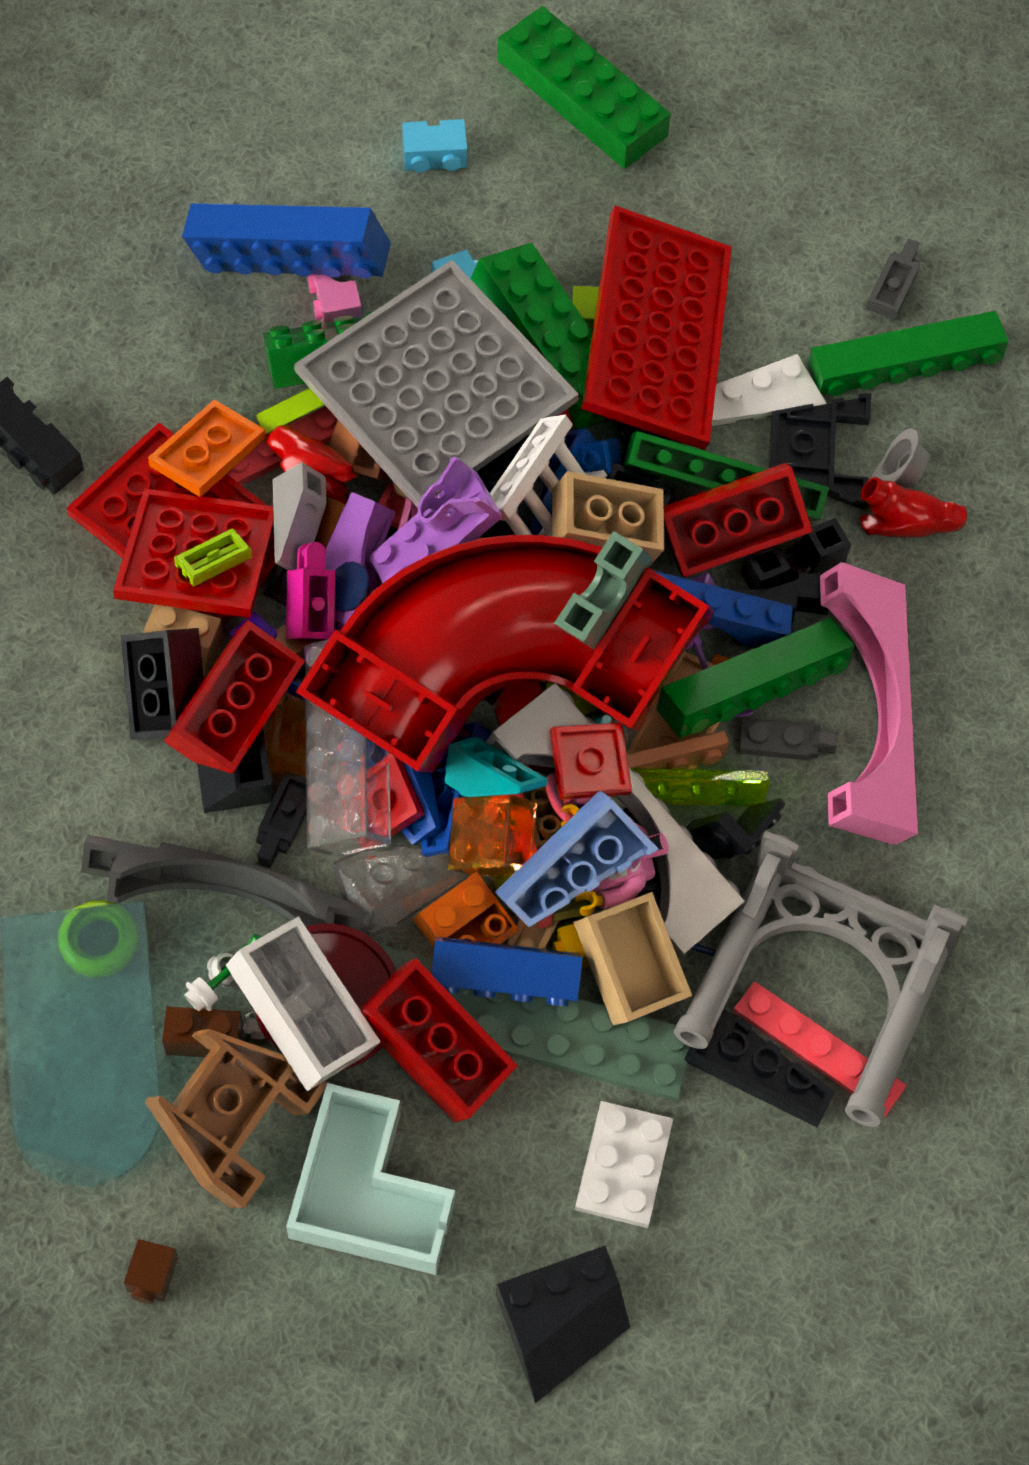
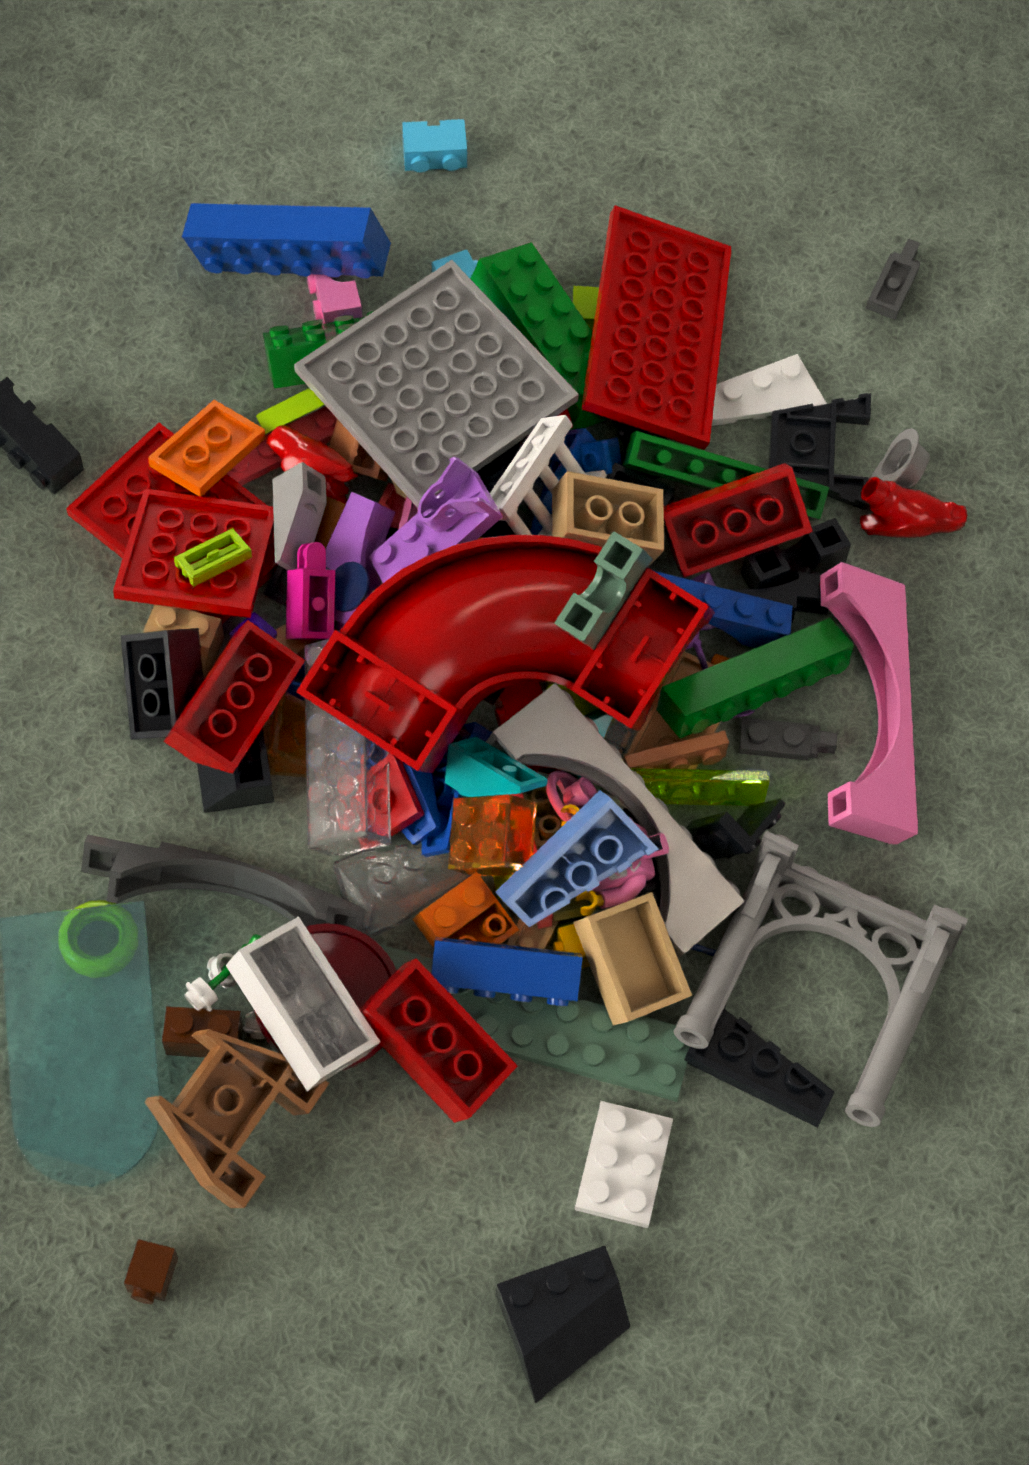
black hinge [256,771,319,869] -> none
light aqua piece [286,1083,455,1275] -> none
green brick [497,5,671,169] -> none
red tile [549,723,633,800] -> none
coral plate [733,981,907,1117] -> none
green brick [808,310,1009,396] -> none

